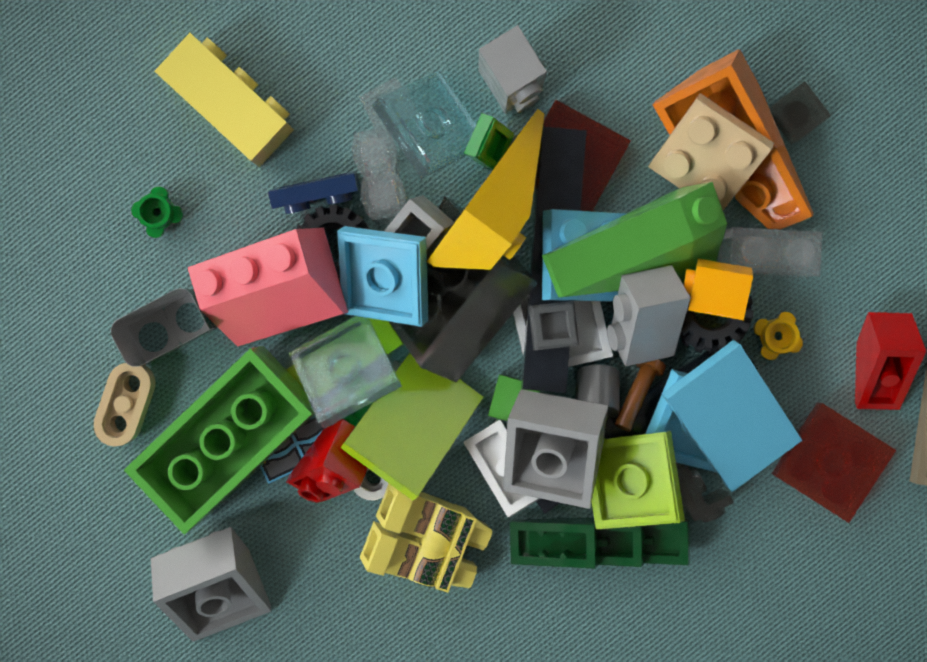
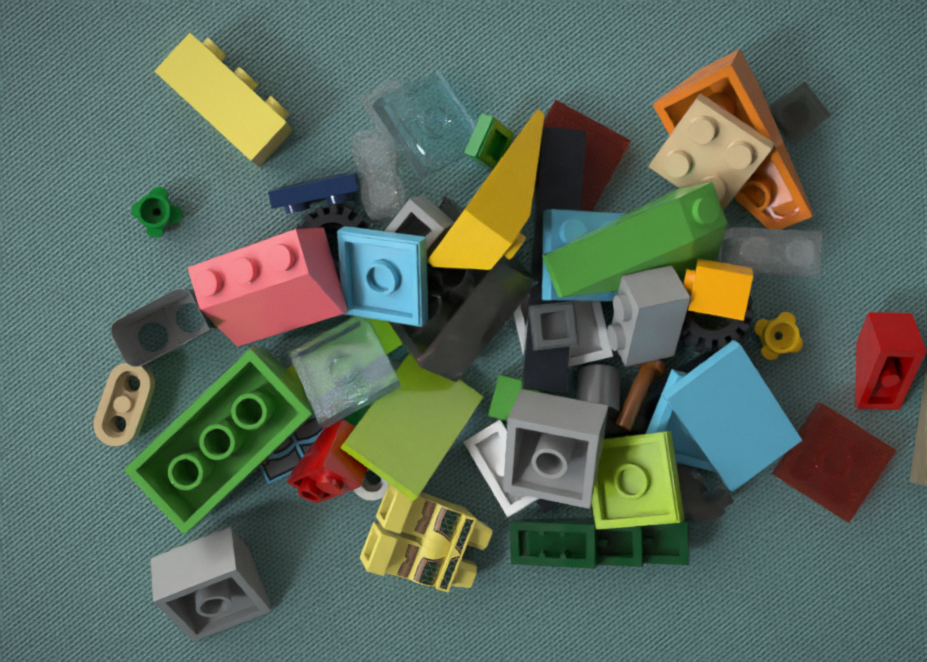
light grey brick [478,25,547,114] -> none

